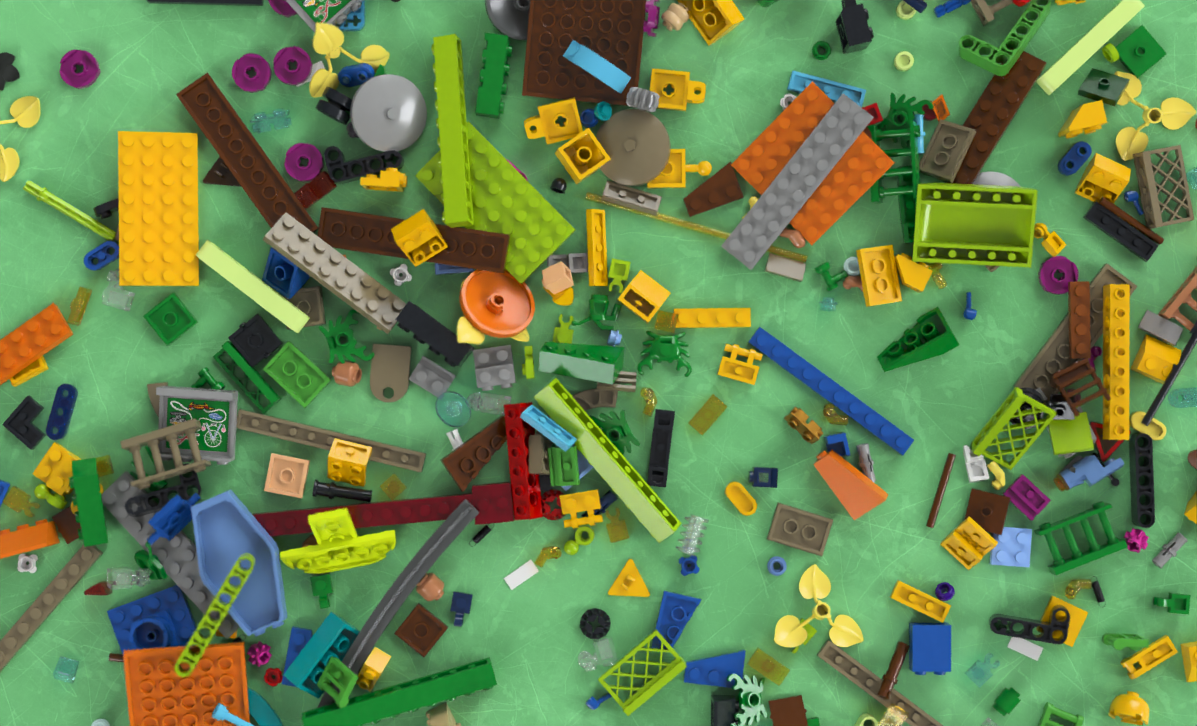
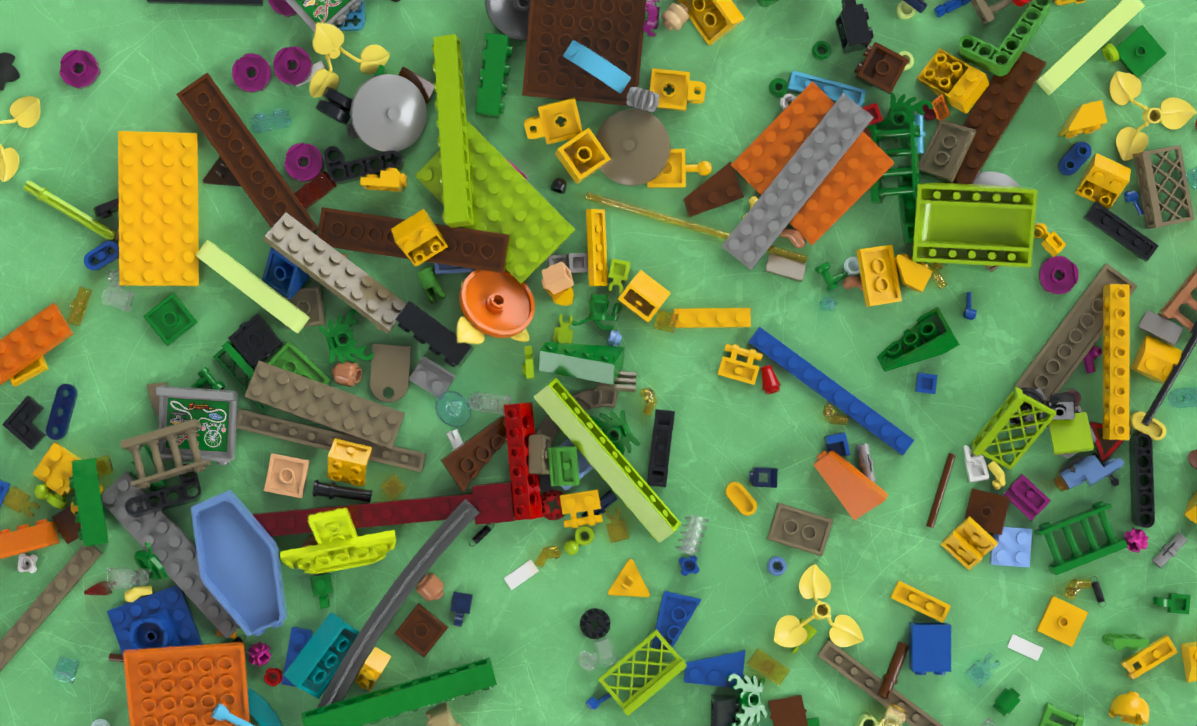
blue plate [146,492,201,545] -> none
lime beam [175,553,255,677] -> none
bright green plate [317,657,359,708] -> none
blue plate [338,63,375,87] -> none
white plate [390,264,412,286] -> none
light grey plate [473,345,516,391] -> none
medium azure tile [520,404,577,452] -> none
blue plate [580,109,599,128] -> none
teal plate [594,101,612,121] -> none
dark tan tile [602,181,662,215] -> none
green animal [637,330,692,377] -> none
clear yellow plate [688,394,727,436] -> none
pearl gold hinge [784,406,823,444] -> none
dark purple plate [935,582,955,601] -> none
black beam [989,605,1070,644] -> none
reddish brown plate [1049,358,1111,417] -> none
dark orange plate [1068,281,1091,359] -> none
dark green plate [1078,68,1130,106] -> none
reddish brown bar [1098,197,1164,245] -> none
none -> light yellow arm [124,585,153,602]
none -> dark tan plate [245,361,405,450]
none -> reddish brown slope [398,67,435,104]
none -> bright green hinge [416,266,446,304]
none -> red cone [760,365,781,395]
none -> green plate [769,78,788,97]
none -> reddish brown plate [854,42,909,94]
none -> blue plate [915,373,938,394]
none -> yellow slope [917,48,990,114]

